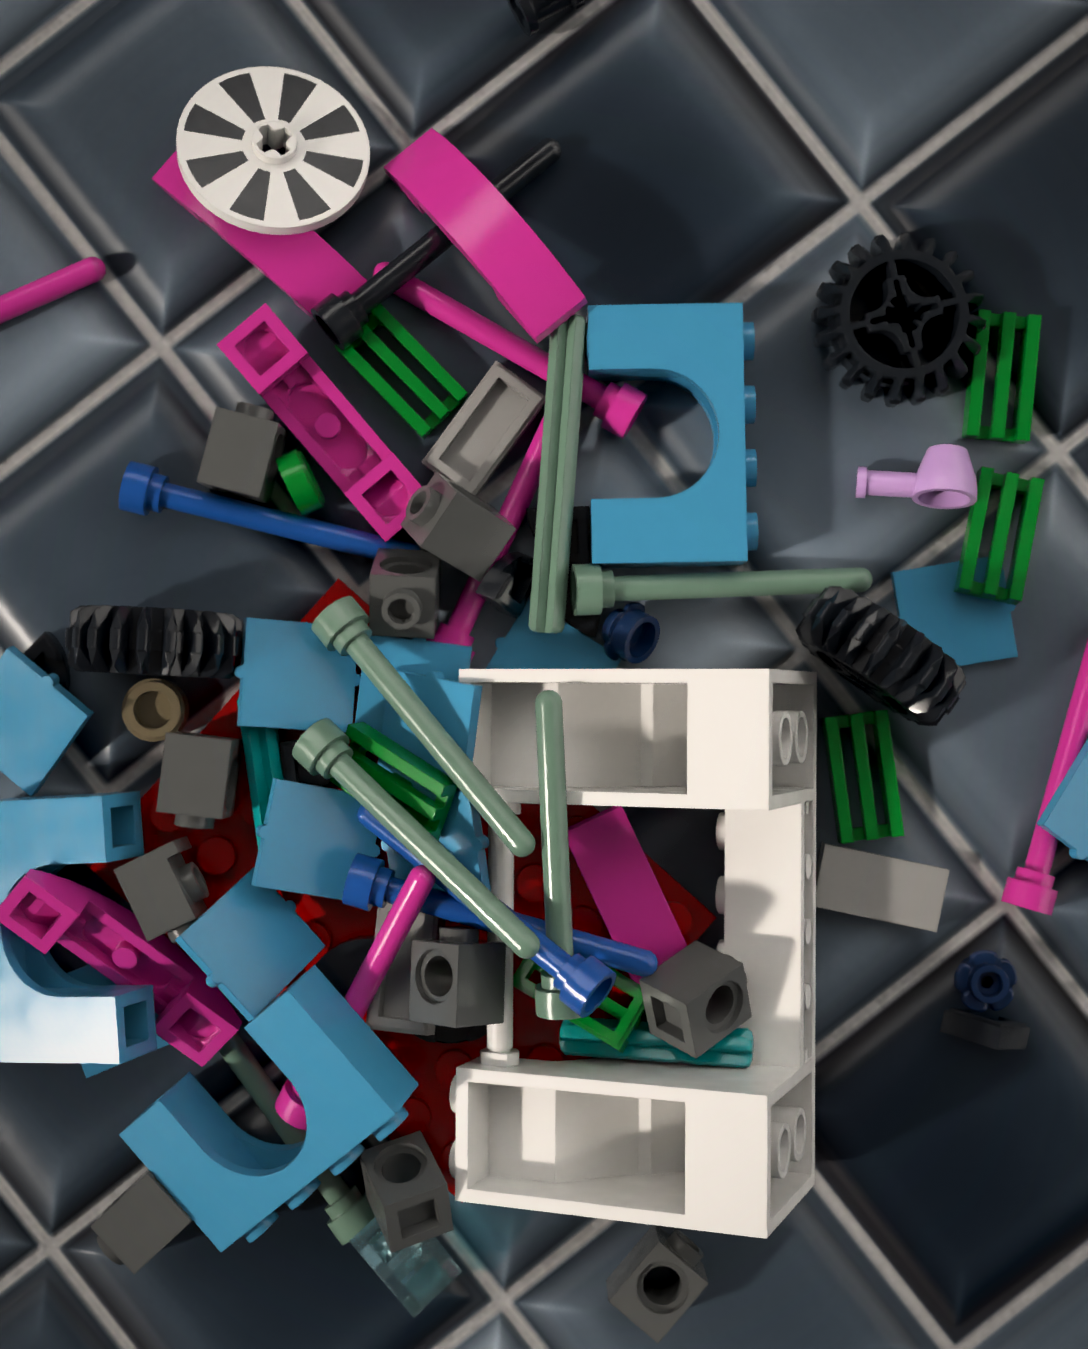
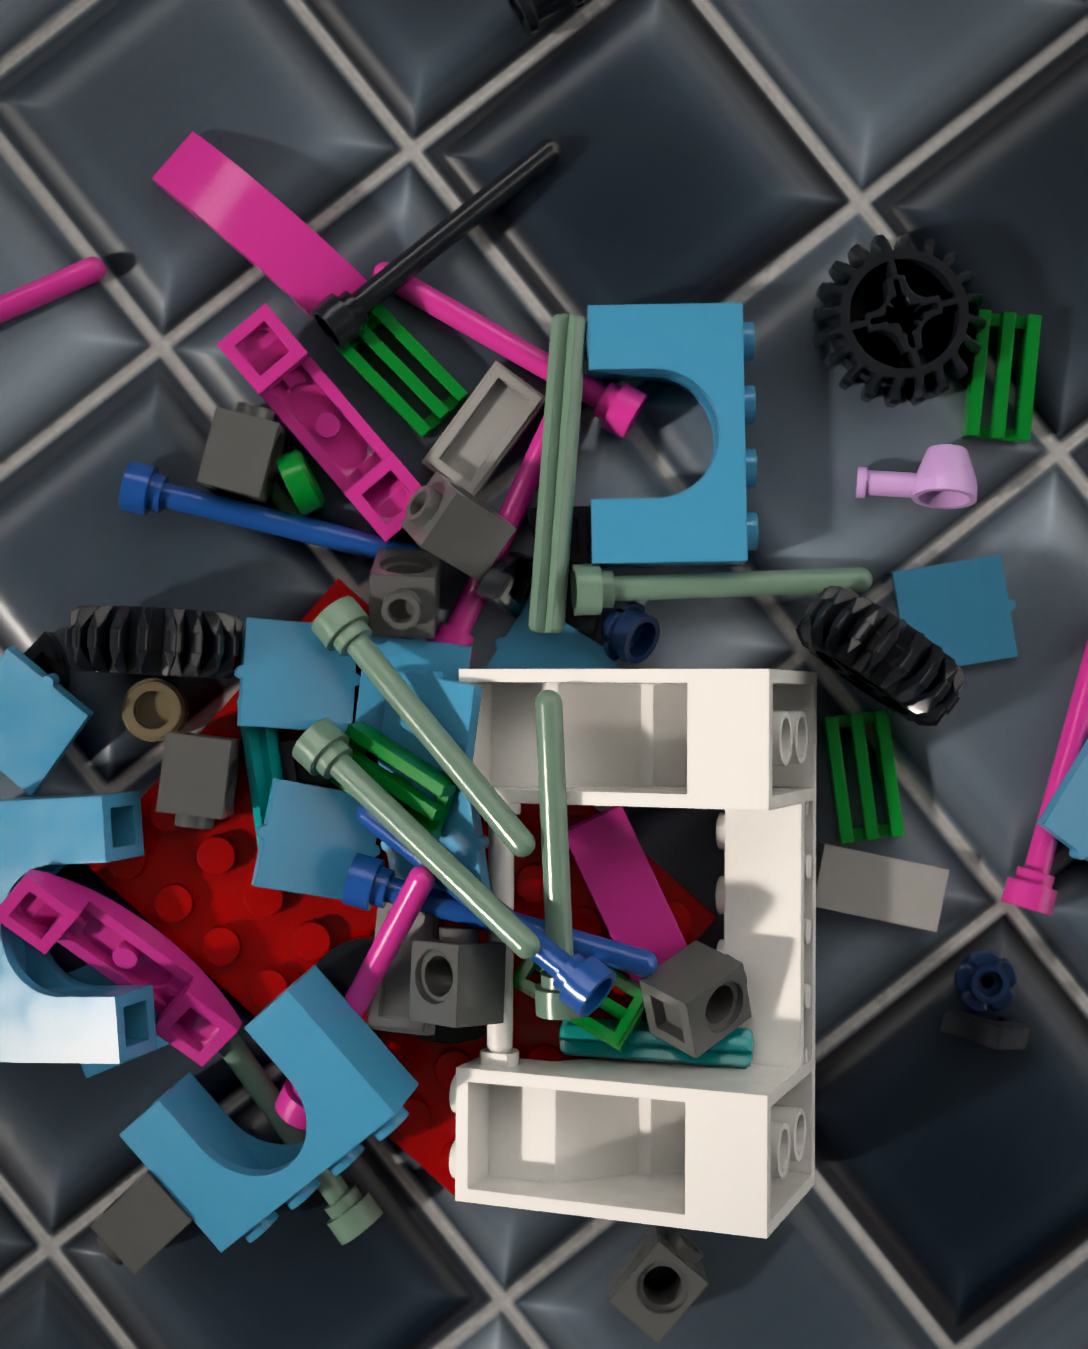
dark grey brick [113,836,209,944] -> none
dark azure piece [175,867,326,1022] -> none
white piece [176,66,370,235] -> none
clear light blue brick [349,1217,462,1317] -> none
dark grey brick [359,1130,454,1253] -> none
dark pink slope [383,128,588,344] -> none
green tile [954,466,1045,605] -> none

